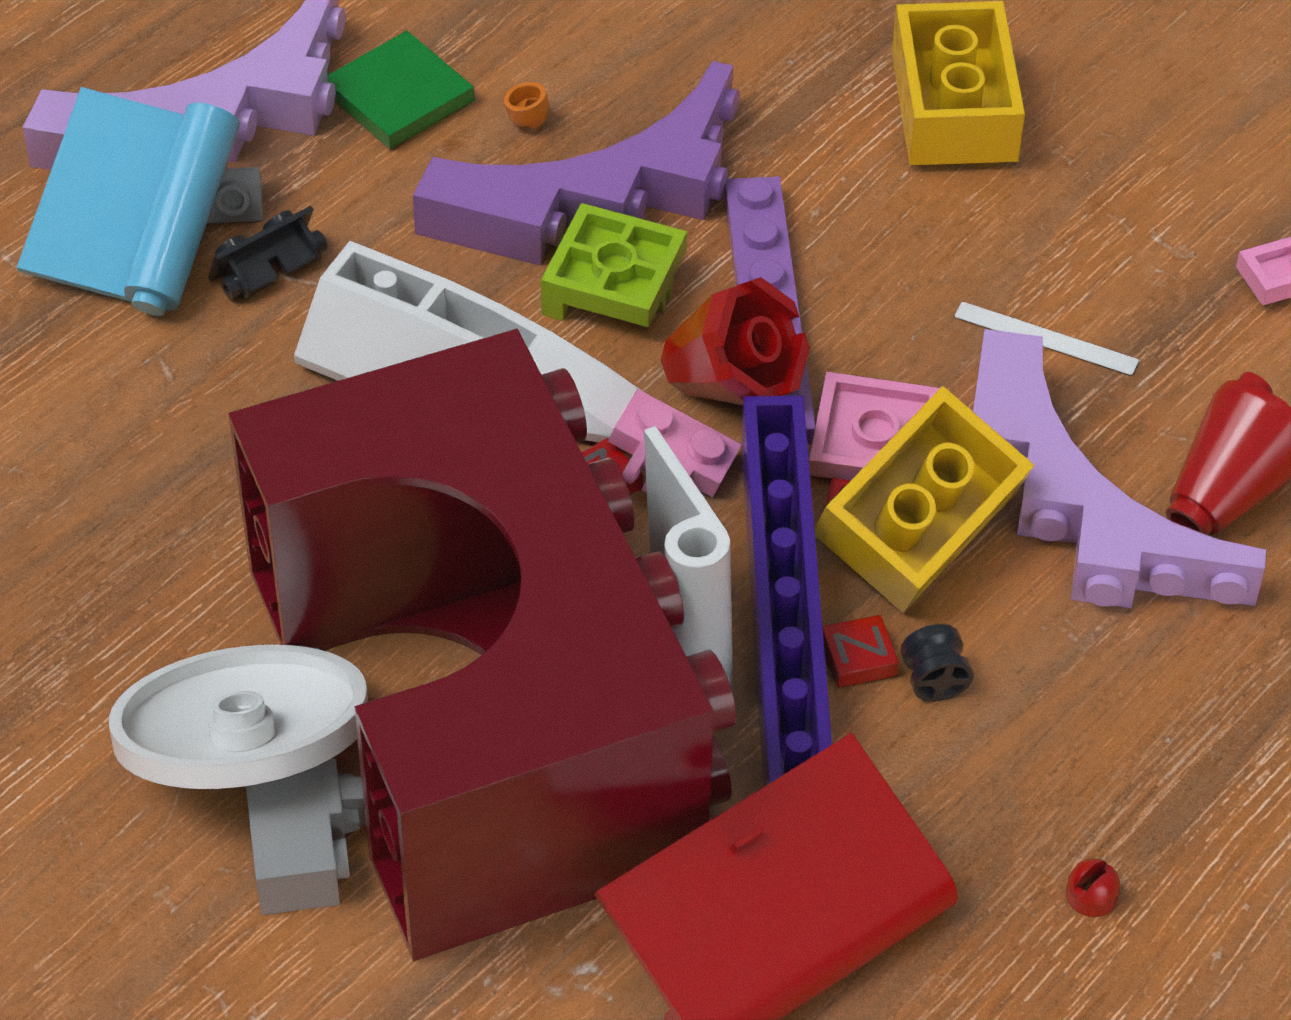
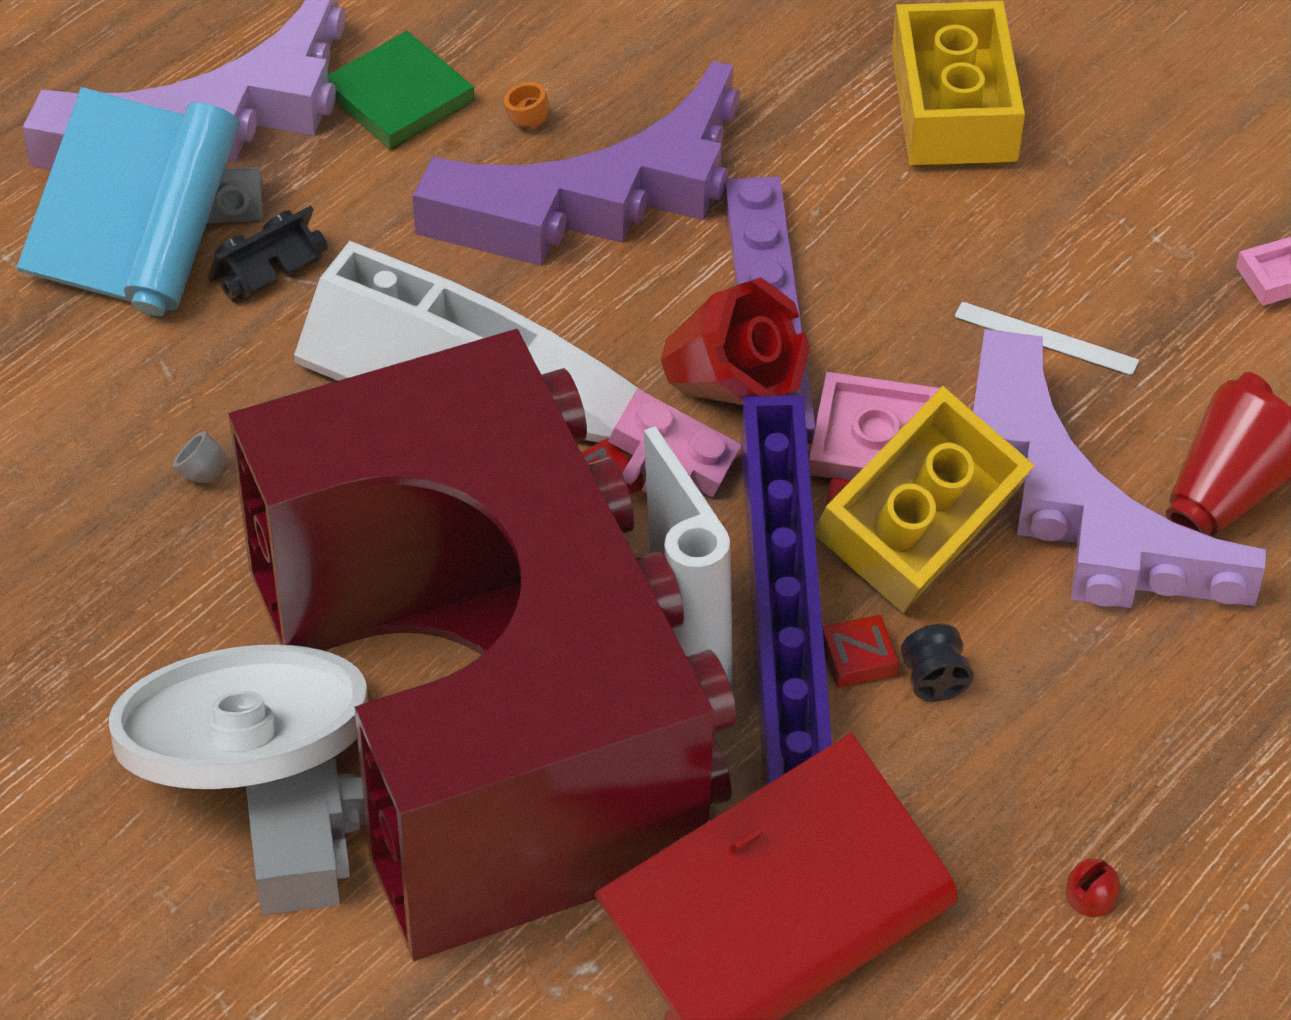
lime piece [541,203,688,327] -> none
none -> light grey hinge [173,431,226,483]

